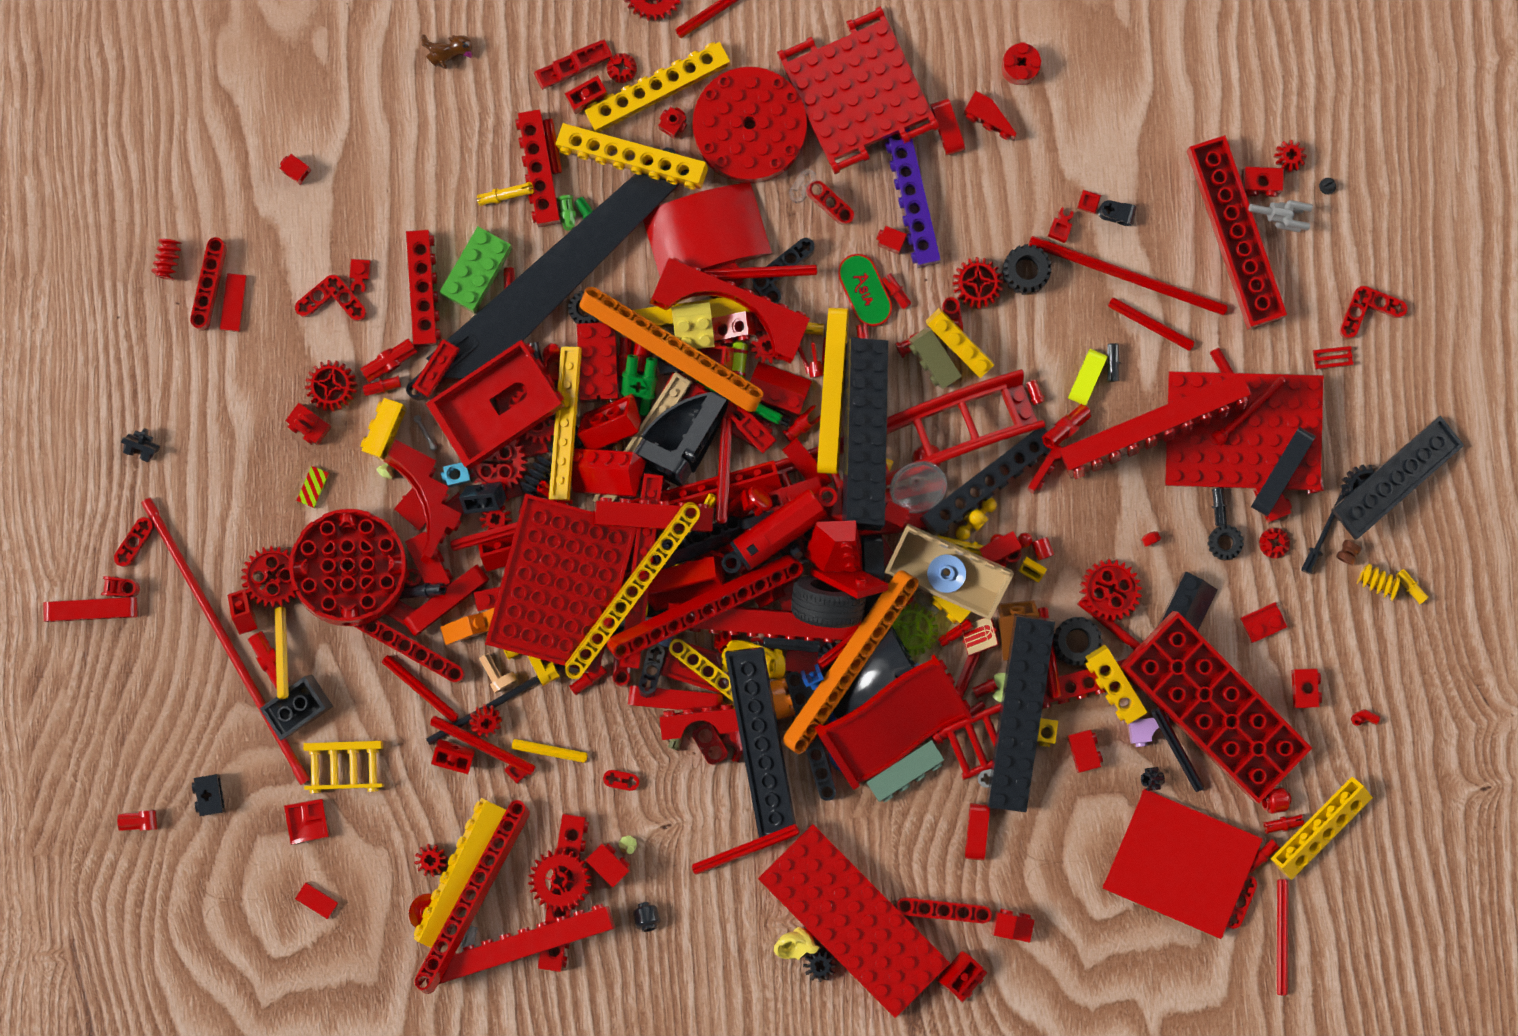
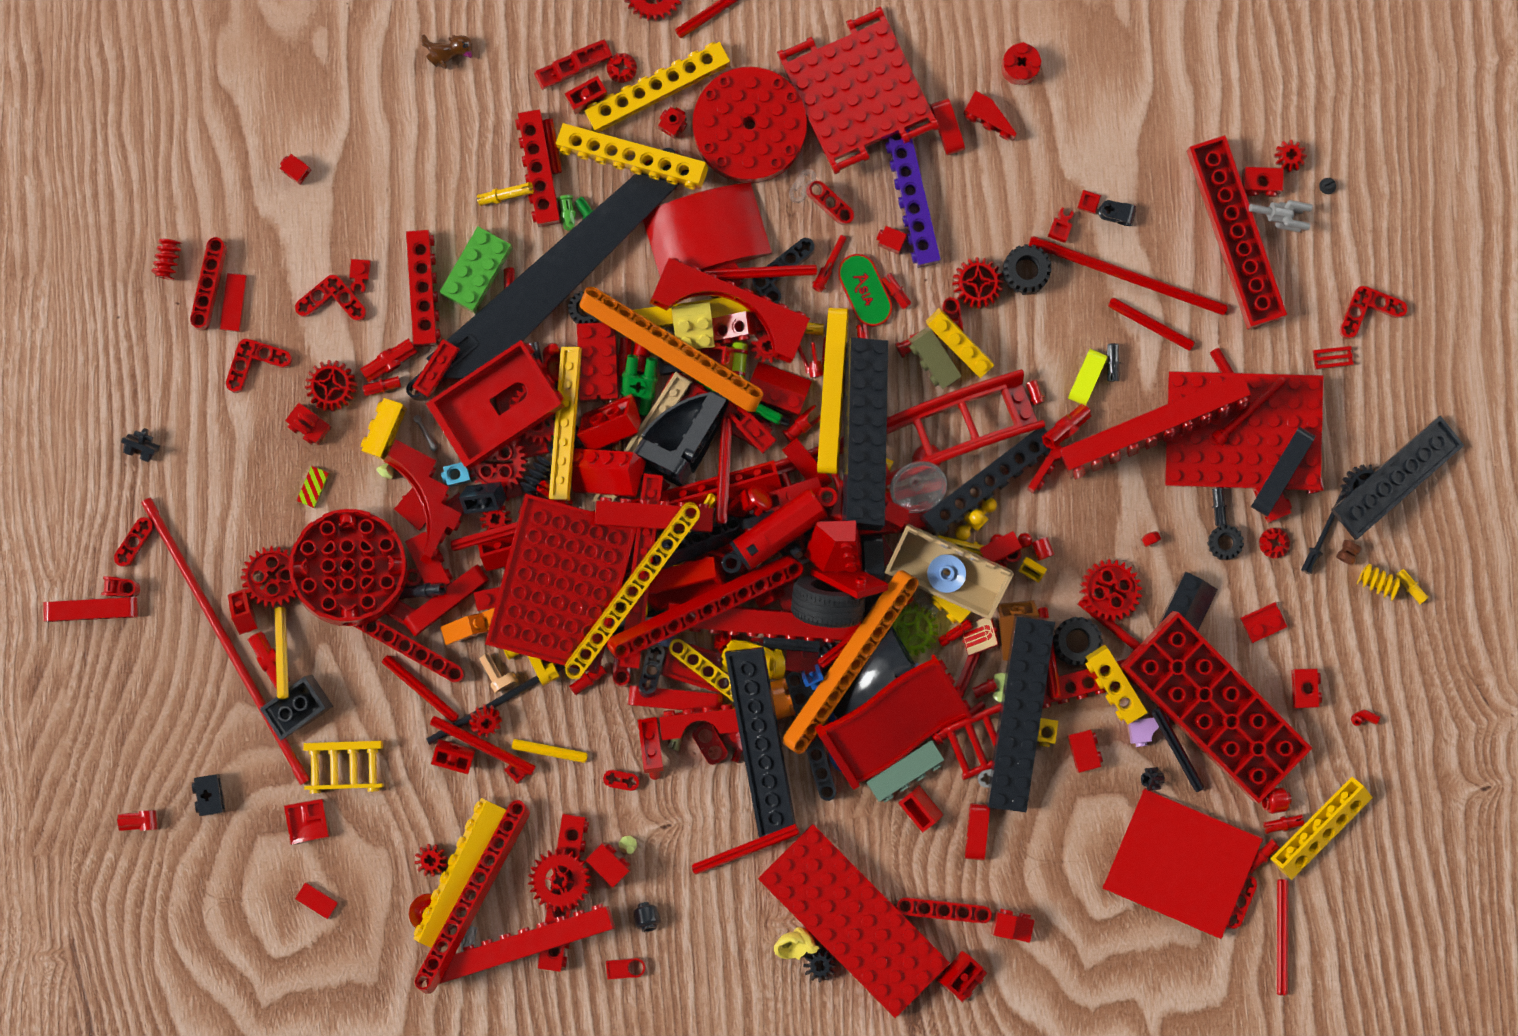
none -> red beam [226,339,292,393]
none -> red piece [606,958,646,980]
none -> red piece [638,717,664,780]
none -> red pin [812,235,847,293]
none -> red brick [898,785,944,833]

